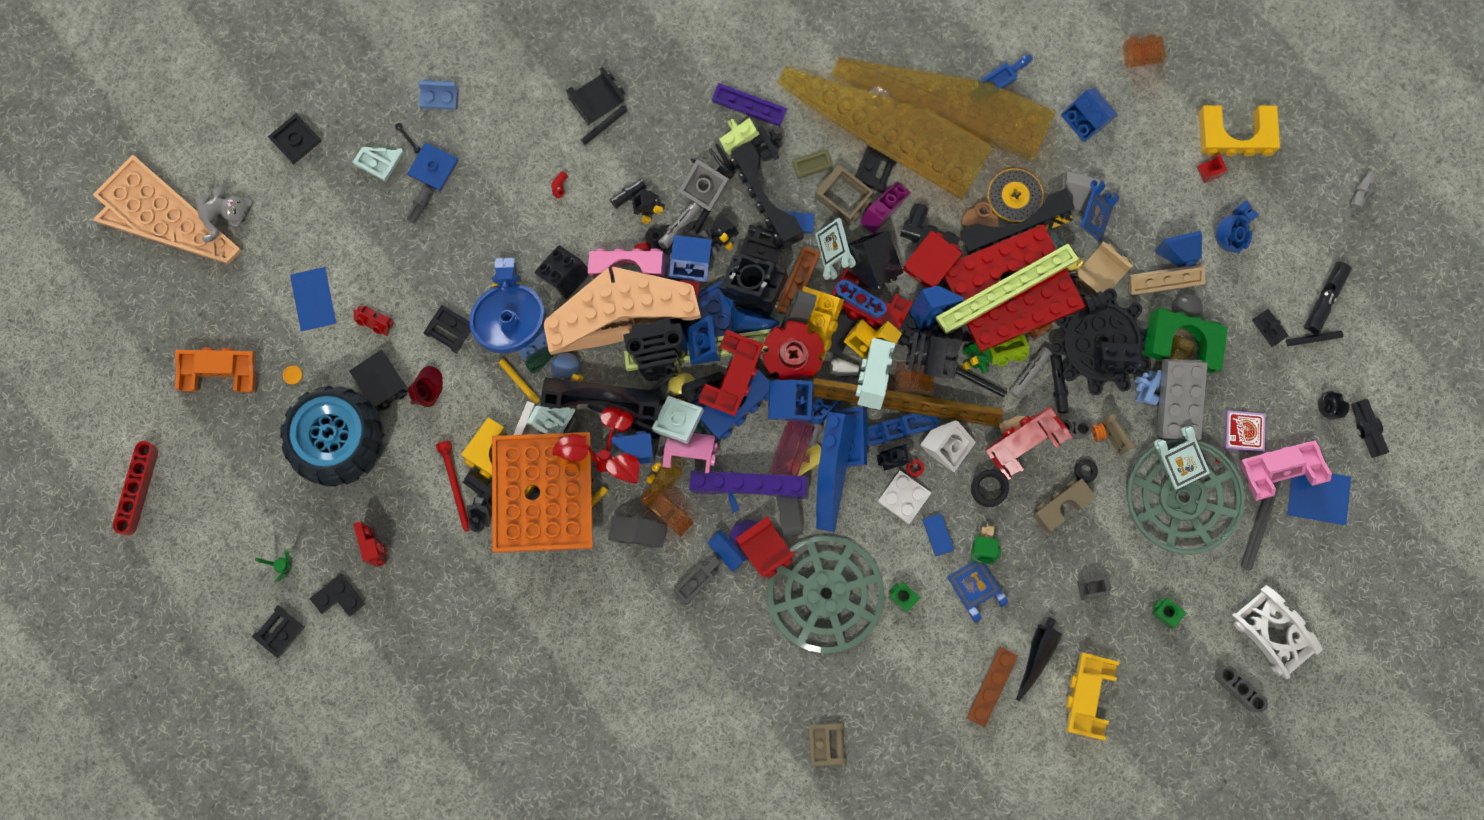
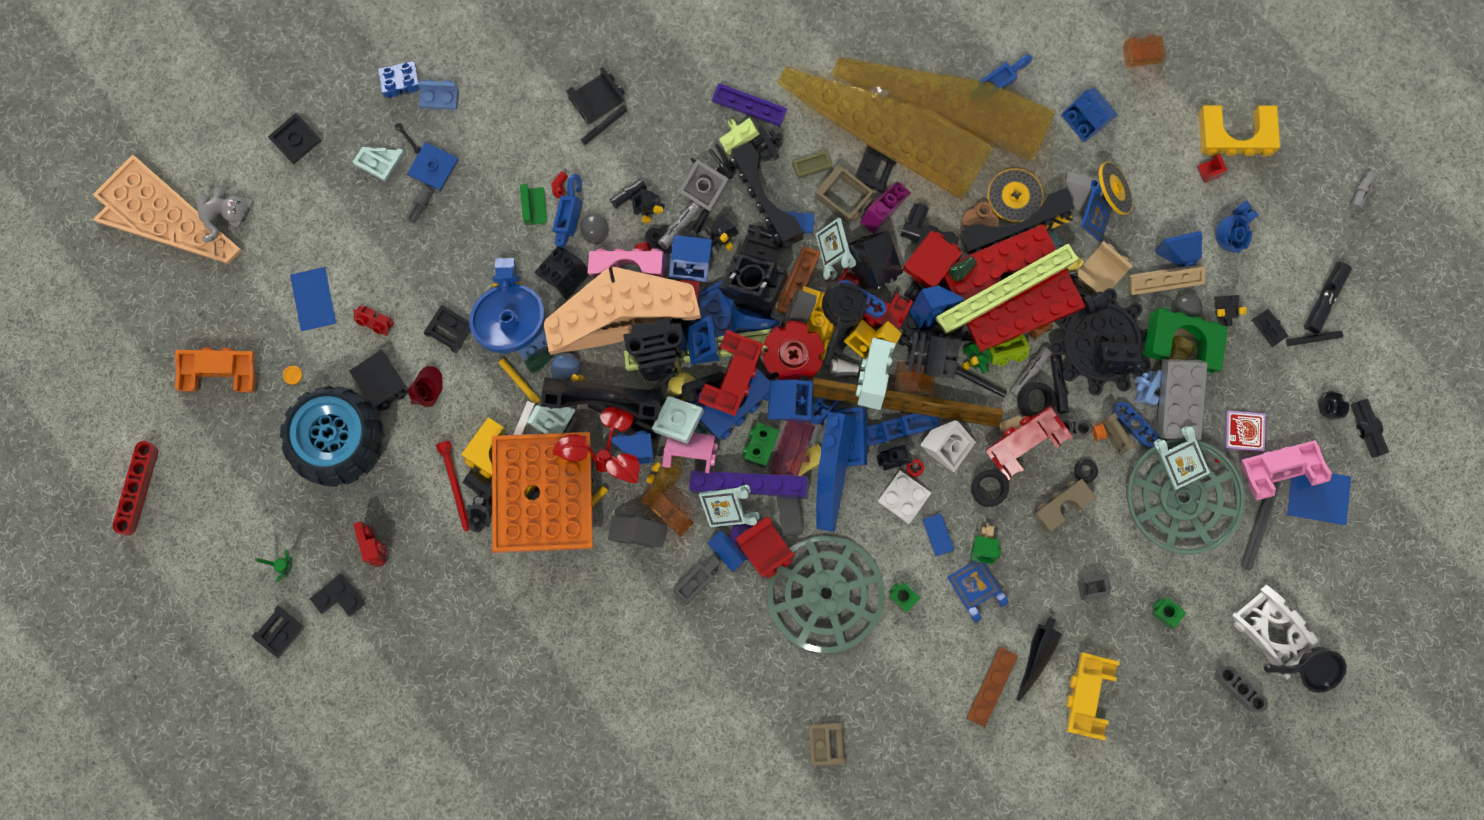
none -> hinge [379,61,420,98]
none -> green panel [520,184,547,225]
none -> blue piece [552,174,582,248]
none -> dark grey hair [580,213,609,244]
none -> light aqua flag [699,485,759,527]
none -> green brick [742,423,779,469]
none -> black piece [822,283,867,367]
none -> black wheel [904,280,926,302]
none -> clear green cone [948,256,977,282]
none -> black tyre [1017,382,1056,417]
none -> piece [1099,161,1133,215]
none -> blue beam [1112,402,1159,448]
none -> black piece [1214,295,1247,326]
none -> black piece [1264,647,1347,693]

